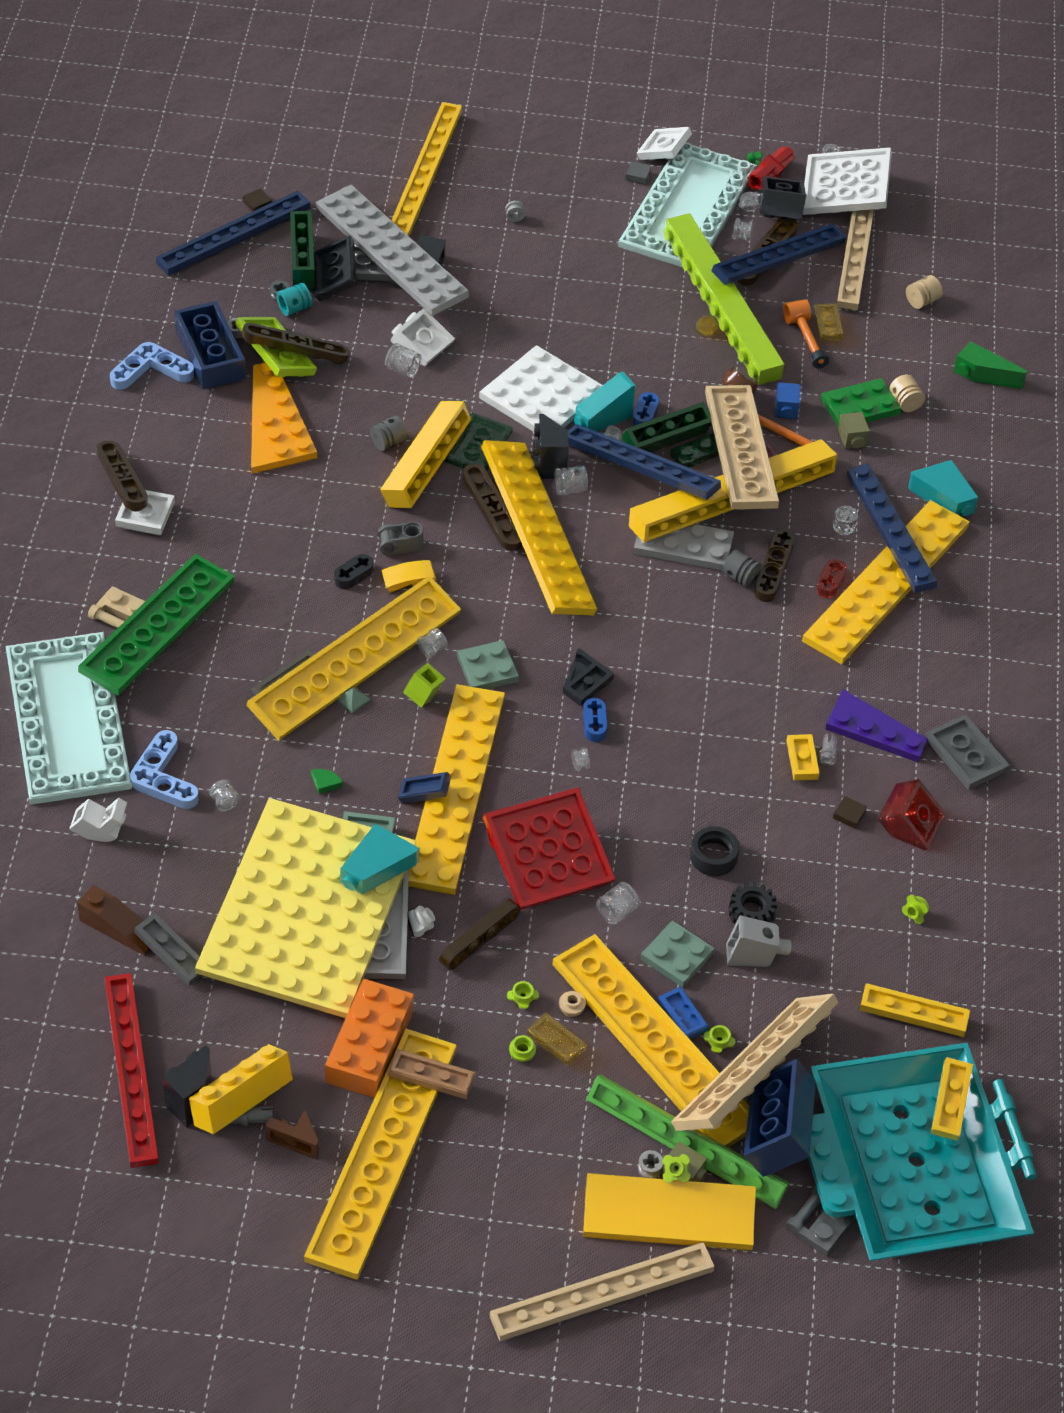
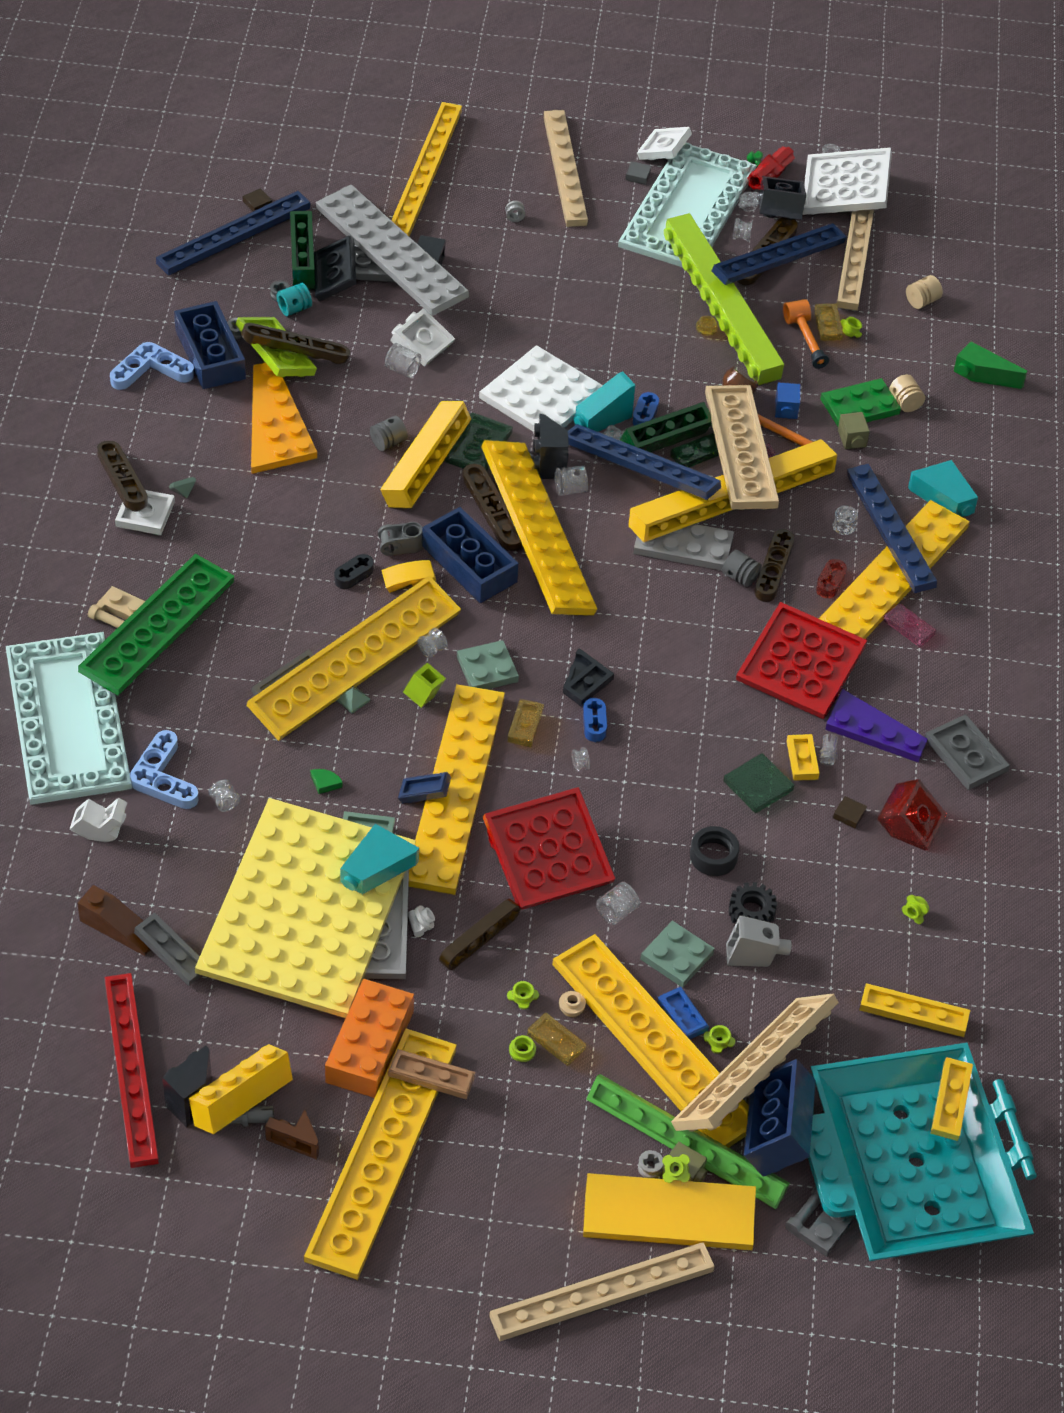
none -> sand green slope [169,477,196,498]
none -> dark blue brick [422,507,519,603]
none -> clear yellow plate [507,699,544,747]
none -> tan plate [544,110,588,227]
none -> clear green tile [723,753,795,814]
none -> red plate [736,602,867,719]
none -> lime plate [840,317,862,338]
none -> clear pink plate [883,603,936,647]

